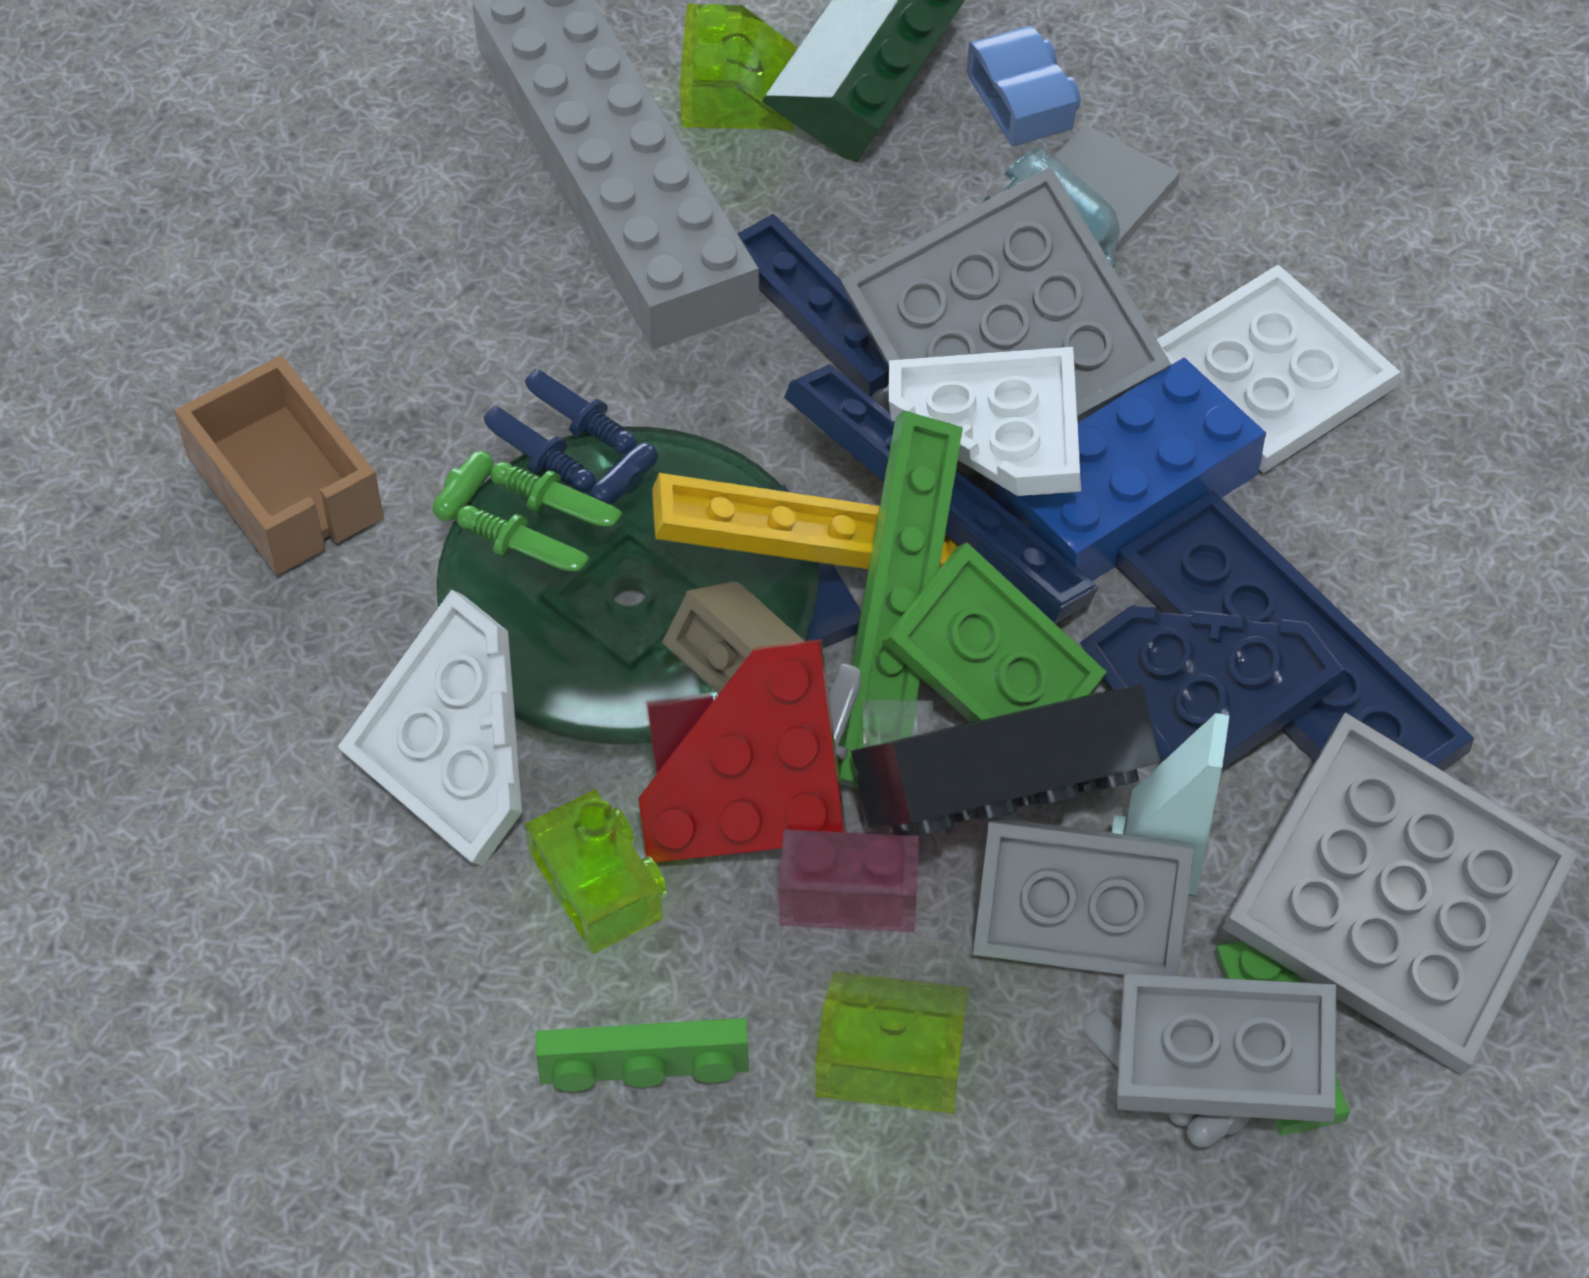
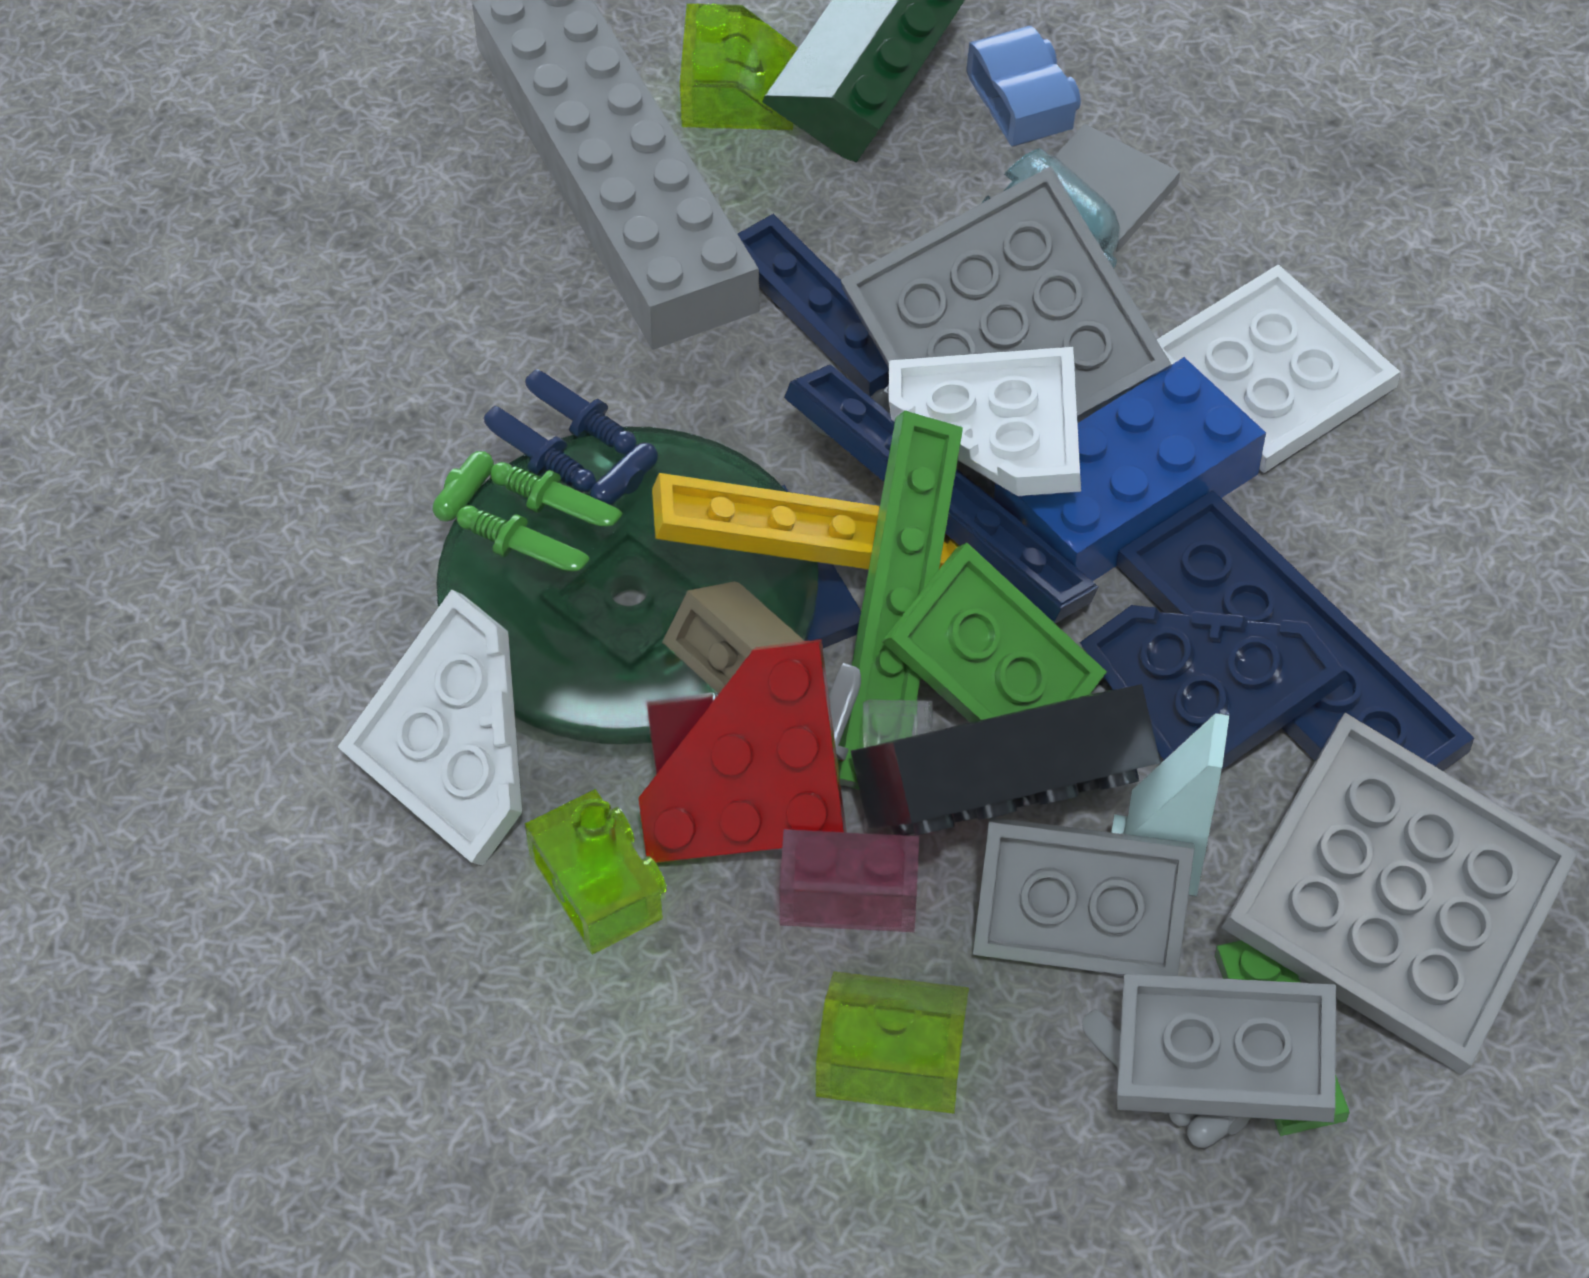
medium nougat piece [174,355,384,575] -> none
bright green plate [536,1018,749,1092] -> none

